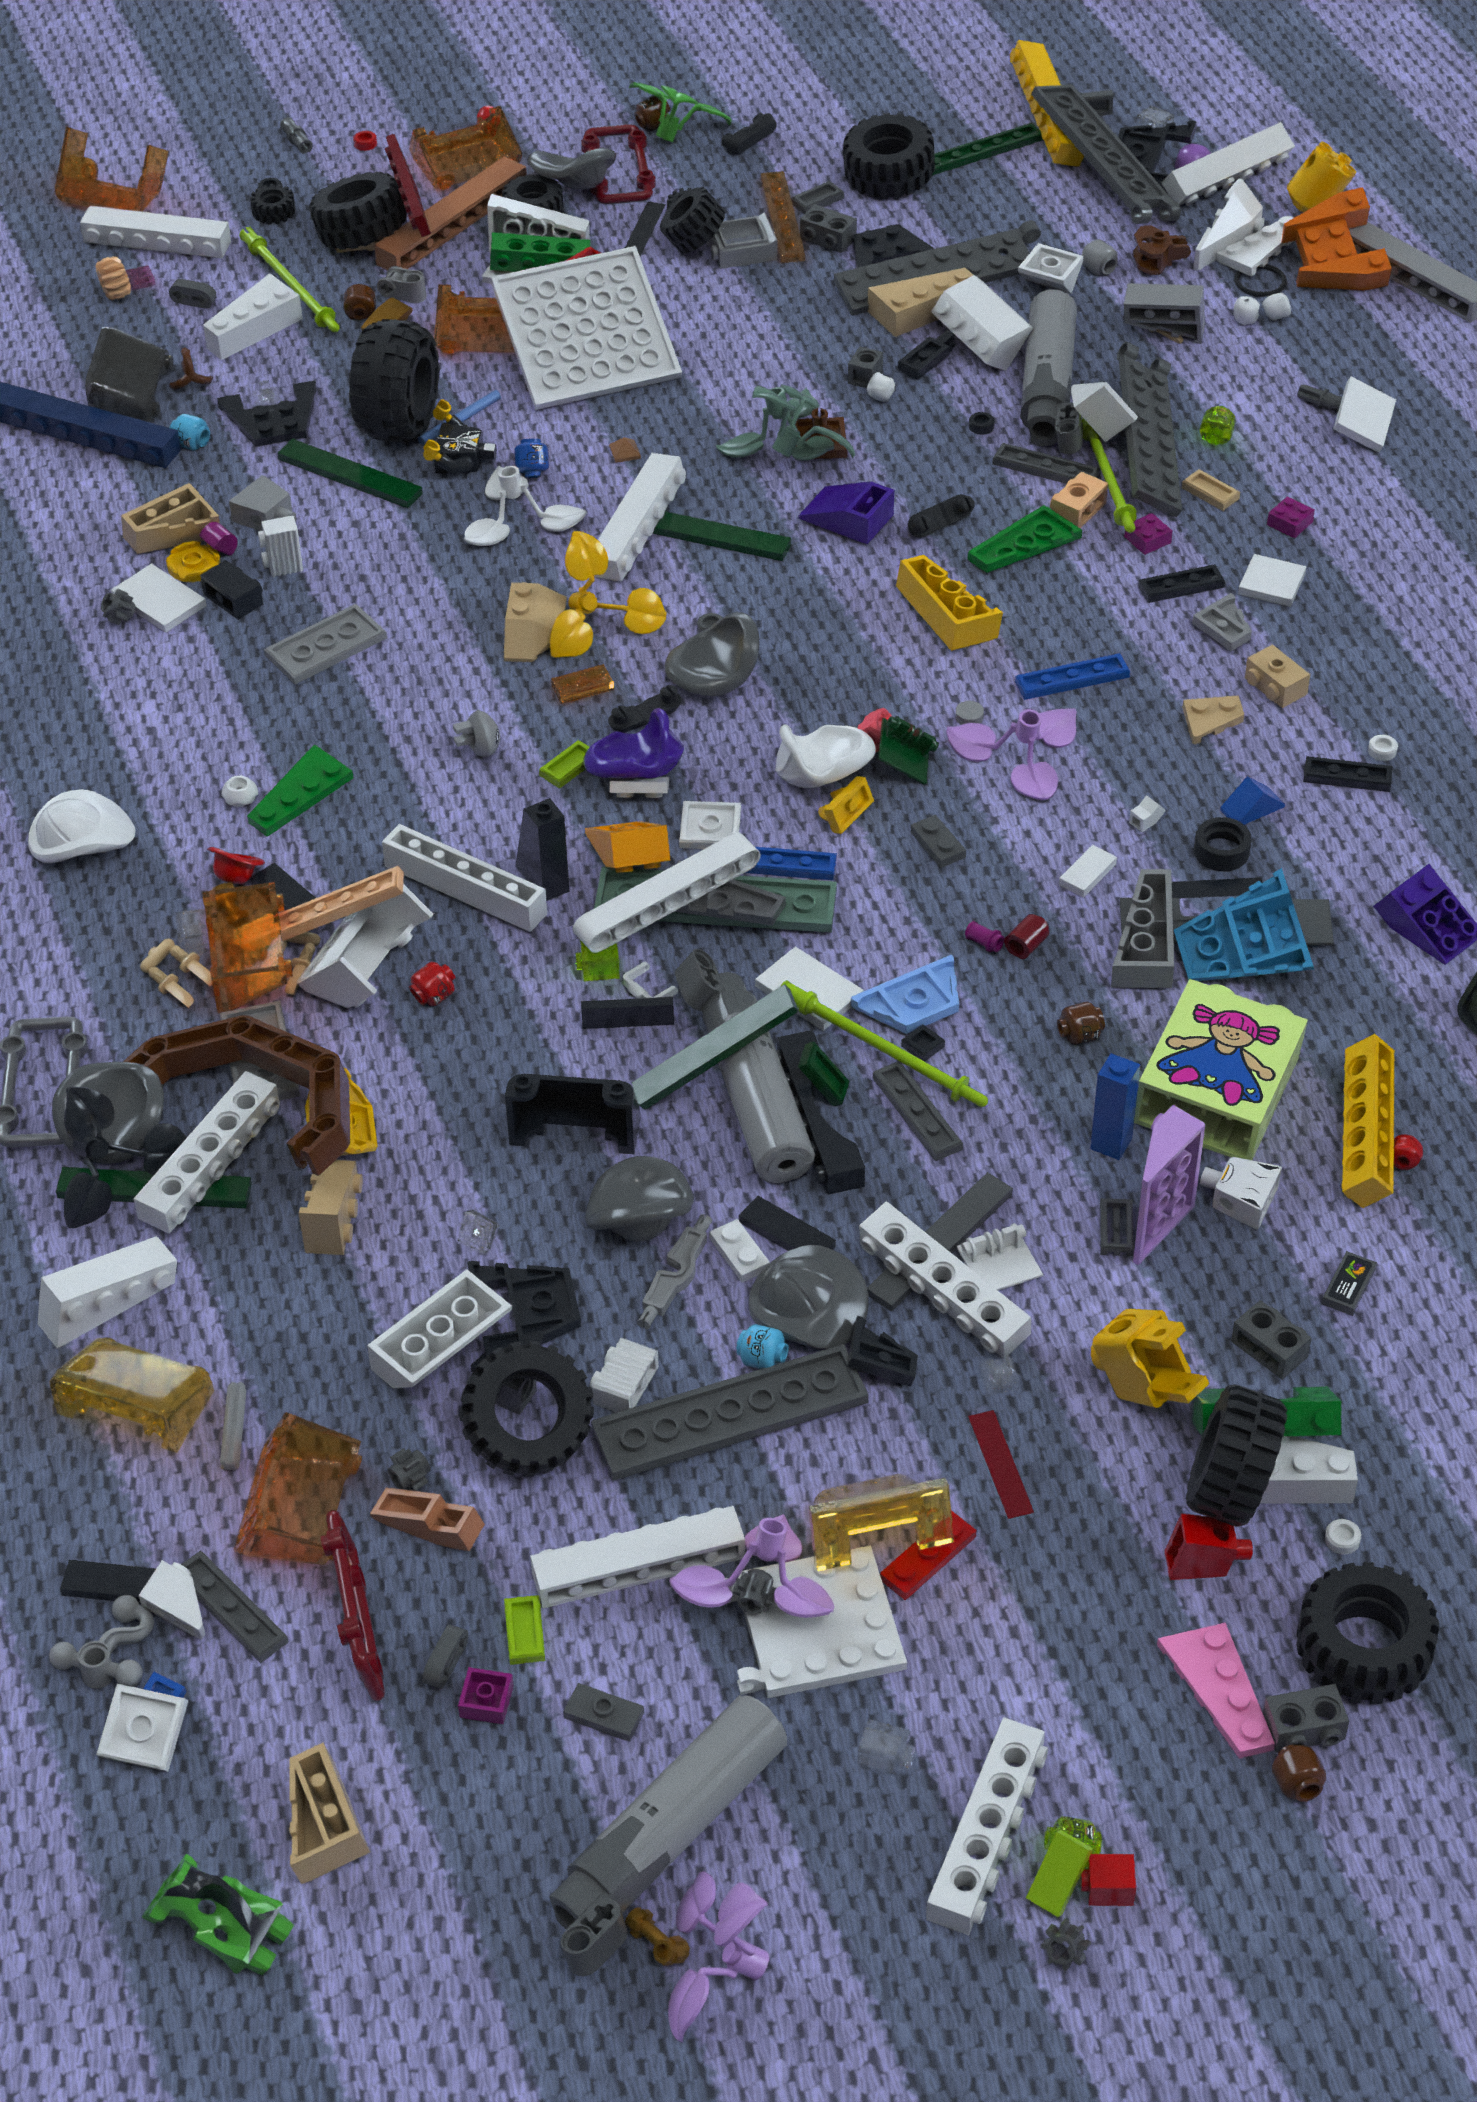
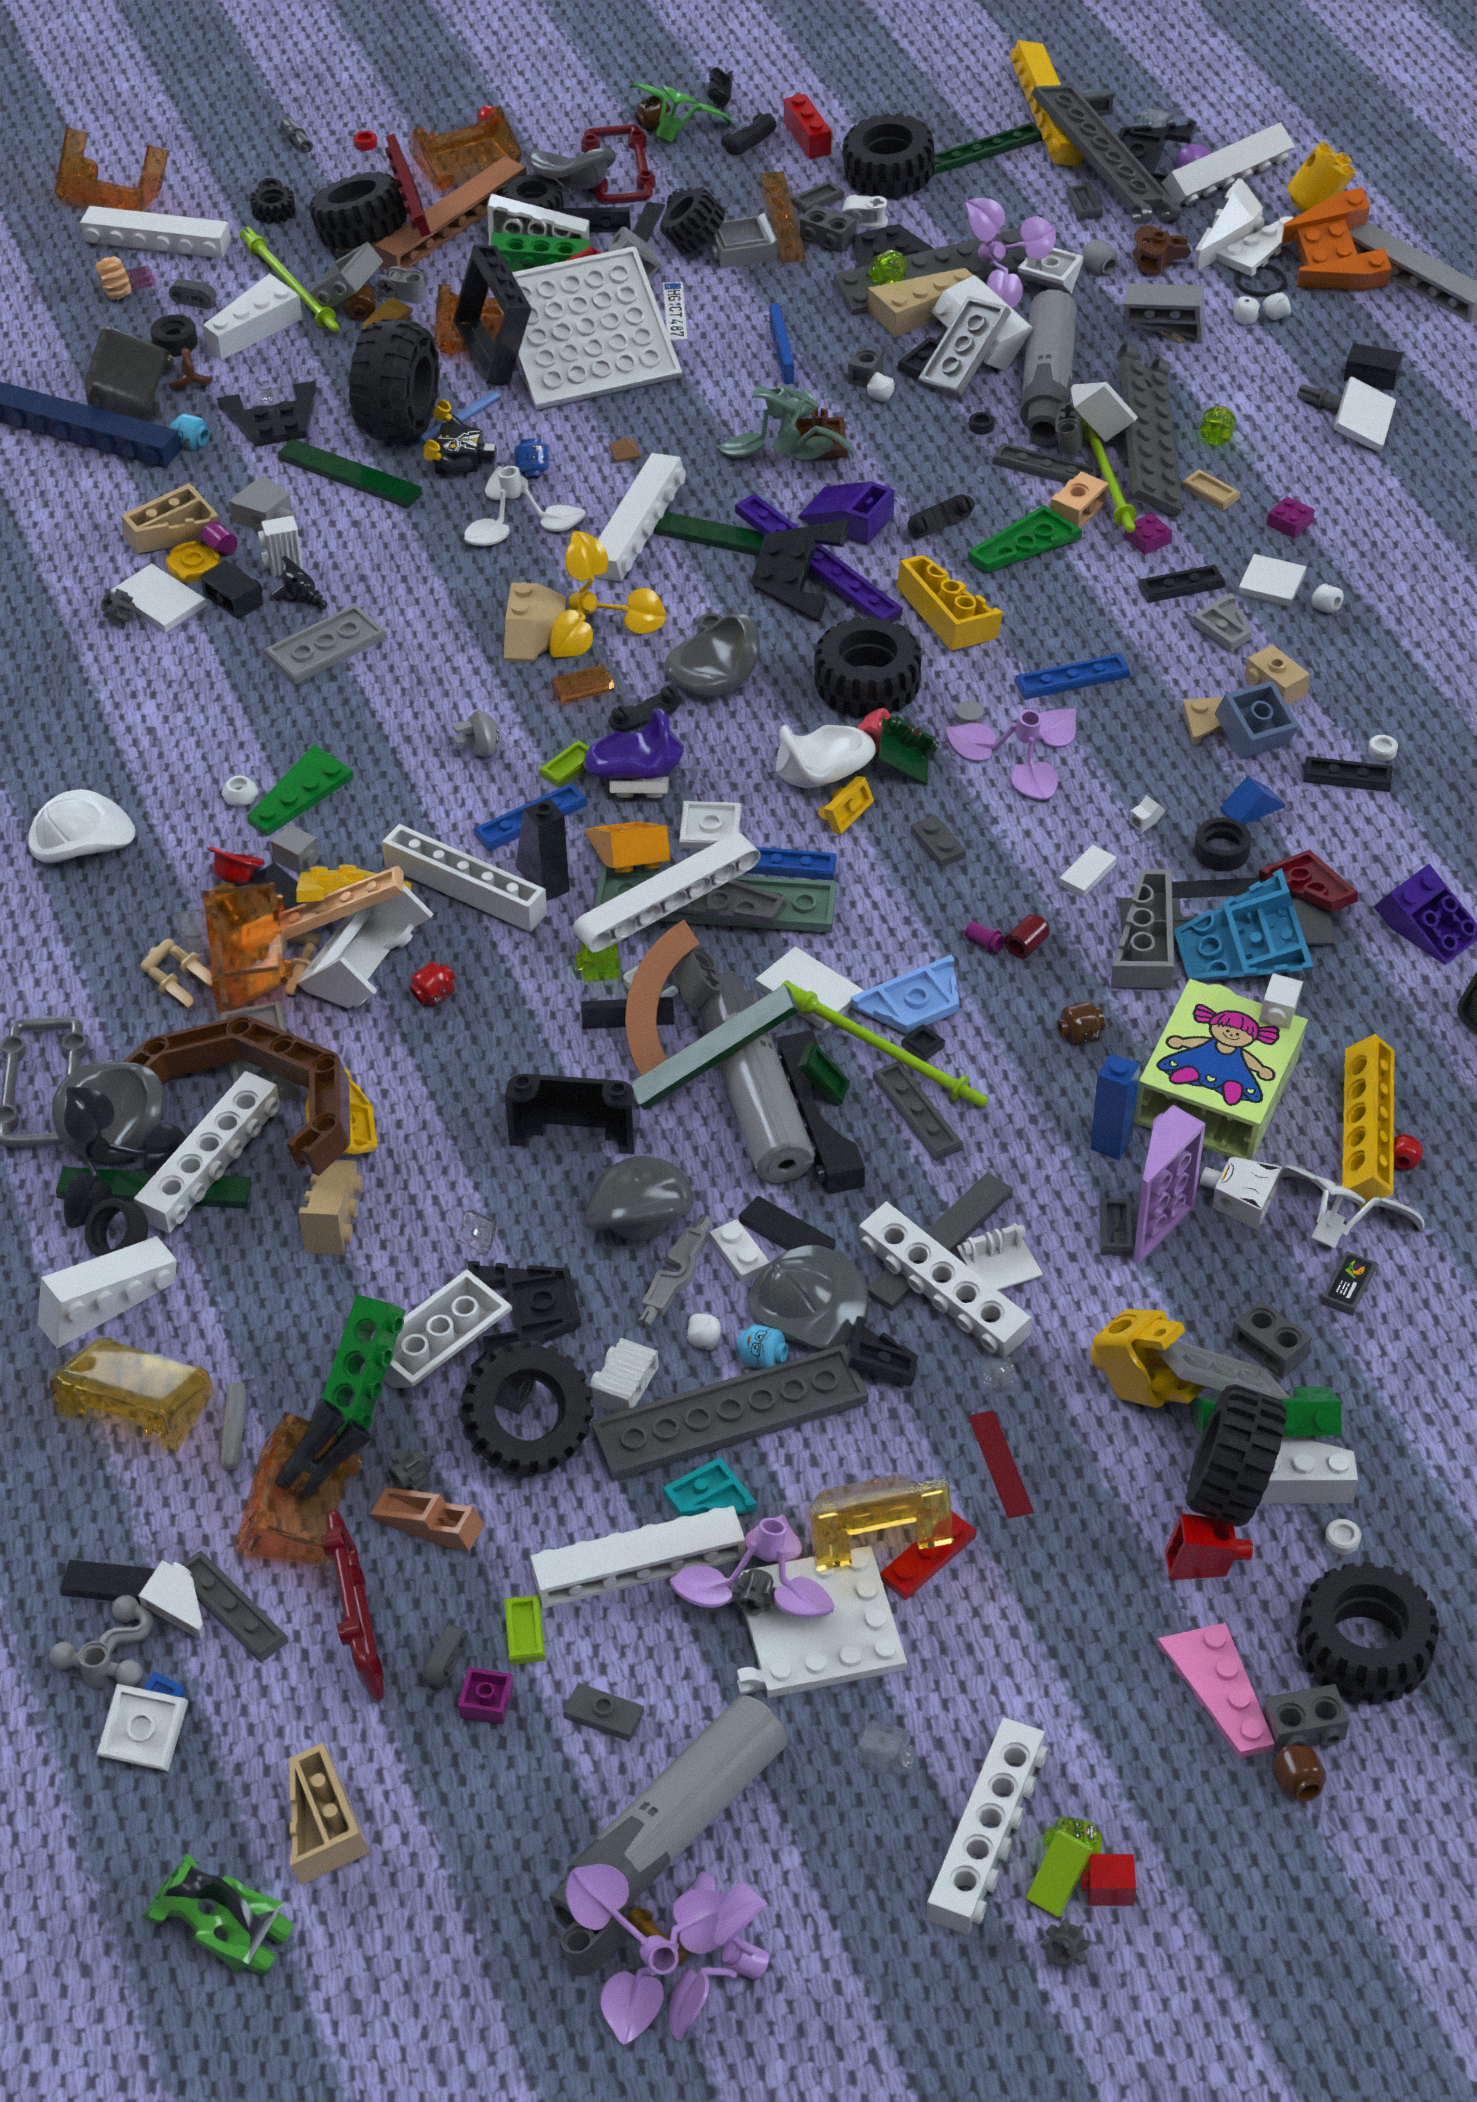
none -> black tyre [85,1198,148,1257]
none -> black tyre [150,314,198,357]
none -> black piece [271,556,327,609]
none -> light grey brick [271,824,320,874]
none -> black piece [274,1397,373,1503]
none -> yellow wing [296,864,411,902]
none -> light grey window [309,242,383,308]
none -> green brick [322,1294,406,1432]
none -> black window [453,245,532,384]
none -> blue tile [473,783,588,852]
none -> black tile [557,207,631,233]
none -> lavender plant [566,1864,726,2045]
none -> light grey torso [608,226,662,281]
none -> nougat tile [625,920,700,1077]
none -> teal wing [662,1457,757,1517]
none -> white sticker [663,282,687,340]
none -> white piece [686,1313,721,1351]
none -> black hinge [708,67,733,109]
none -> dark purple plate [734,494,903,621]
none -> black wing [750,520,850,622]
none -> blue tile [769,303,794,384]
none -> red brick [784,94,832,159]
none -> black tyre [815,616,922,718]
none -> white piece [841,195,888,229]
none -> clear neon green head [869,250,908,285]
none -> light grey tile [918,296,1011,396]
none -> lavender plant [964,198,1056,308]
none -> dark grey tile [1066,184,1103,221]
none -> light grey tile [1155,1340,1291,1399]
none -> sand blue brick [1214,680,1299,759]
none -> dark red wing [1259,849,1358,912]
none -> white brick [1259,973,1303,1029]
none -> white plant [1280,1165,1425,1249]
none -> white piece [1311,583,1344,613]
none -> black brick [1344,343,1404,391]

